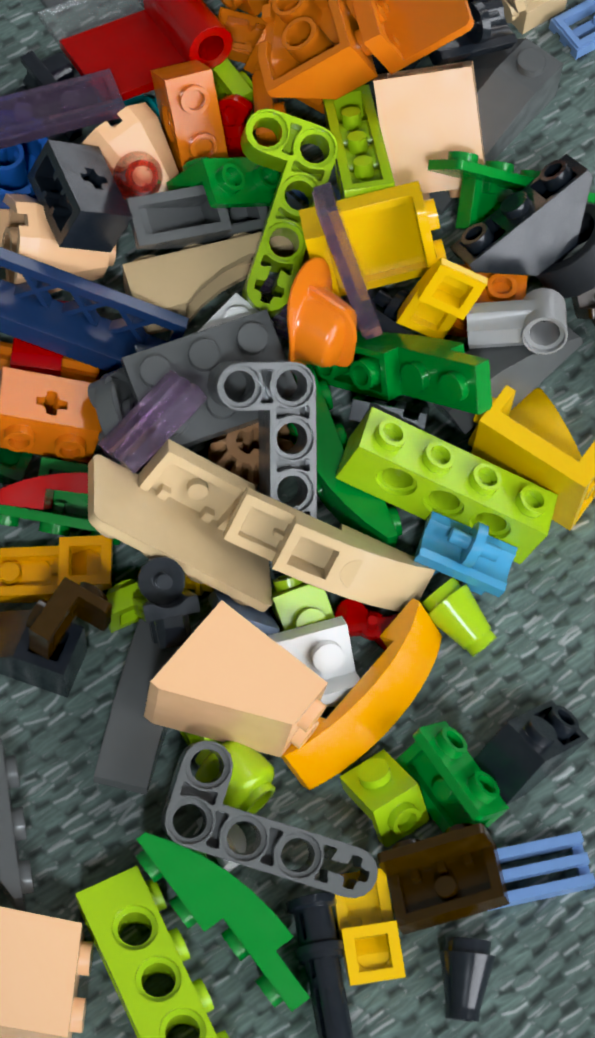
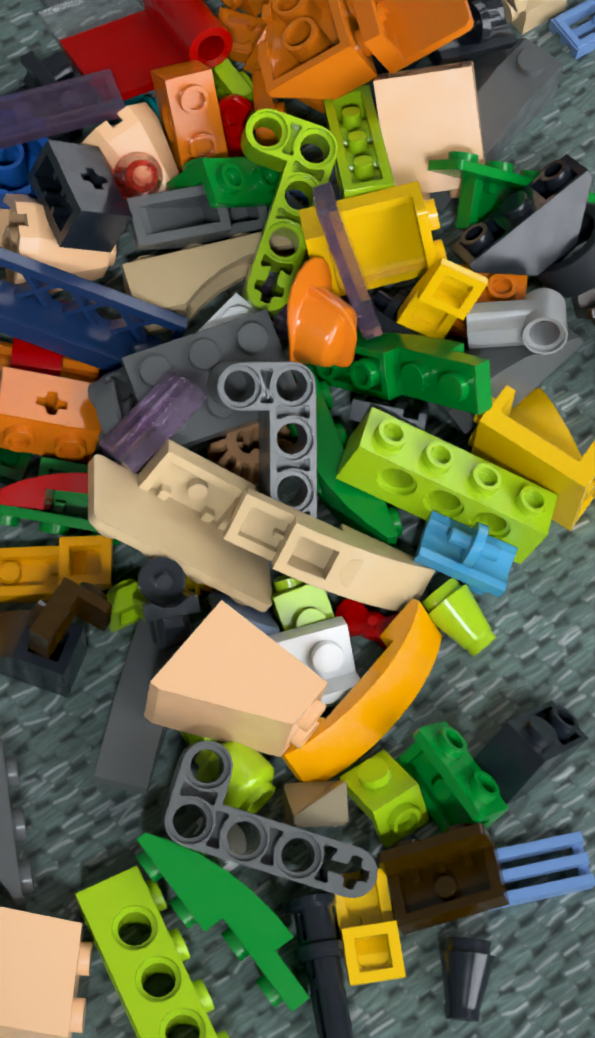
none -> dark tan slope [282,781,348,828]

